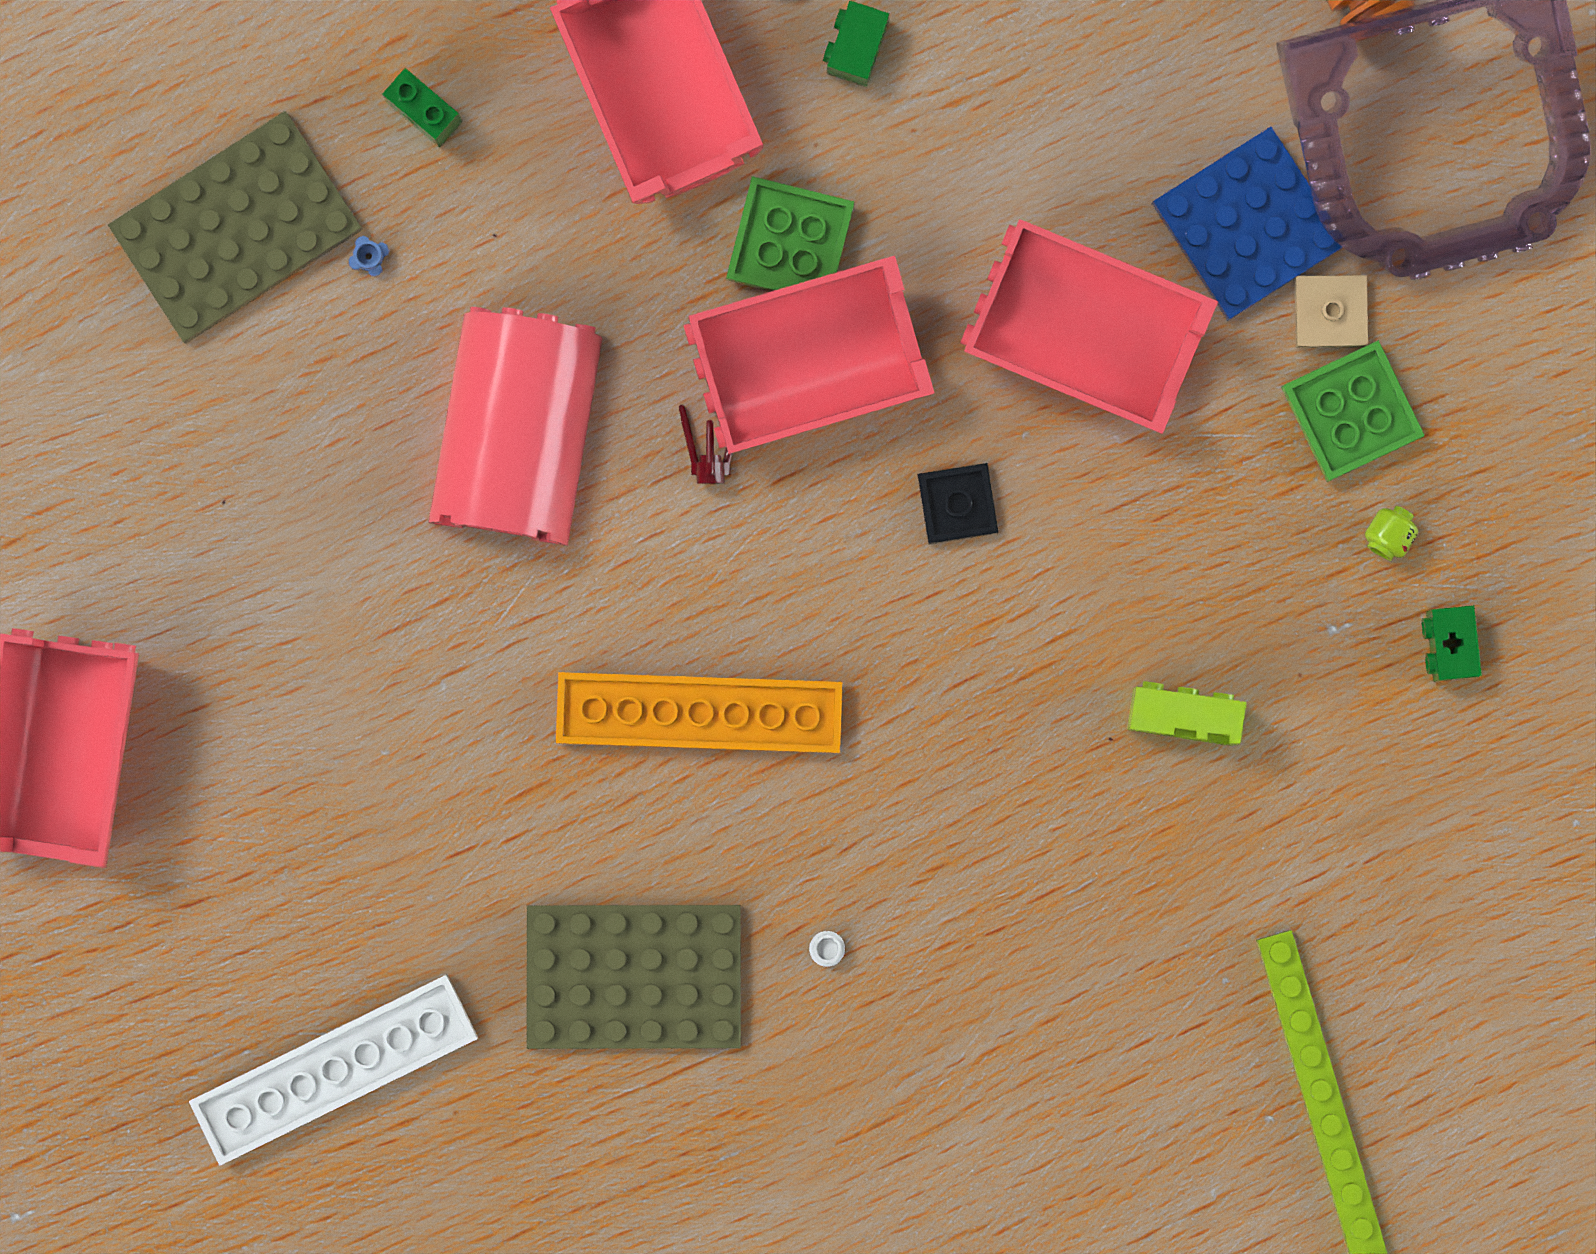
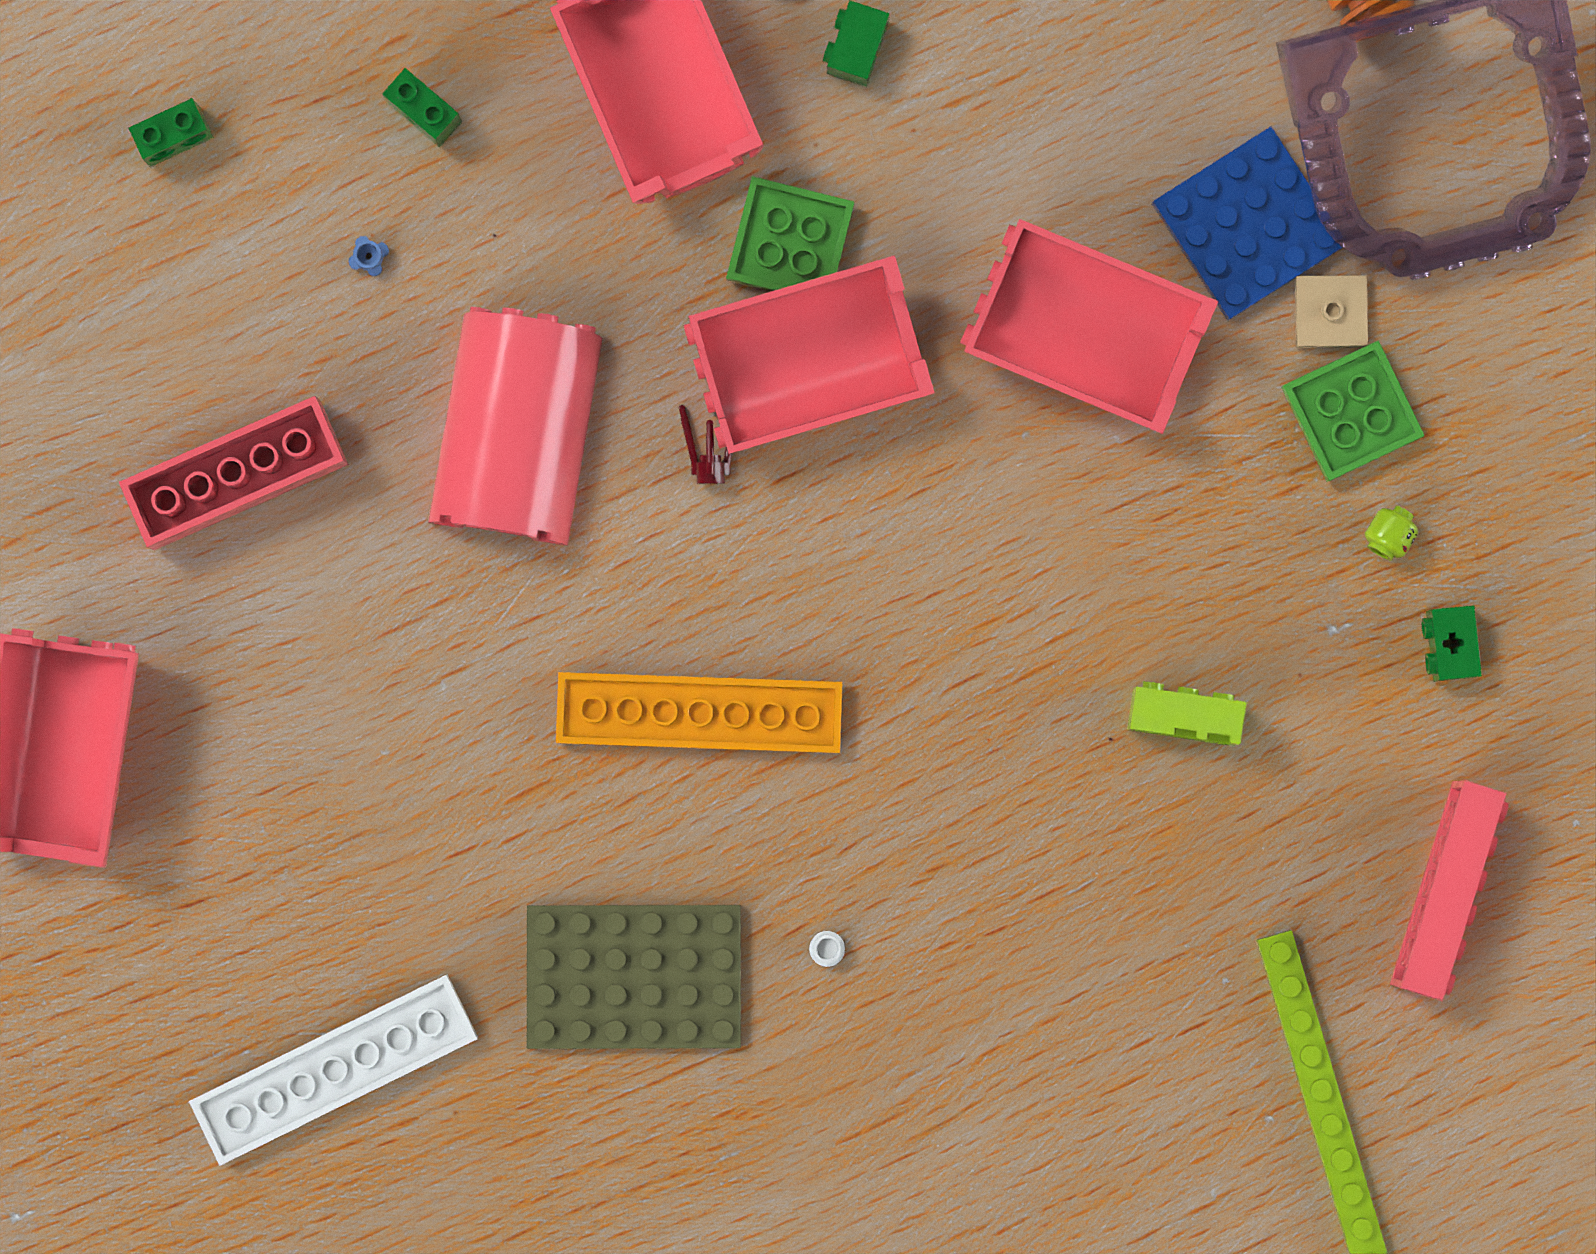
olive plate [108,111,363,344] -> none
black tile [917,463,999,544] -> none
none -> coral brick [119,396,349,550]
none -> green brick [128,98,214,167]
none -> coral brick [1390,780,1509,1001]

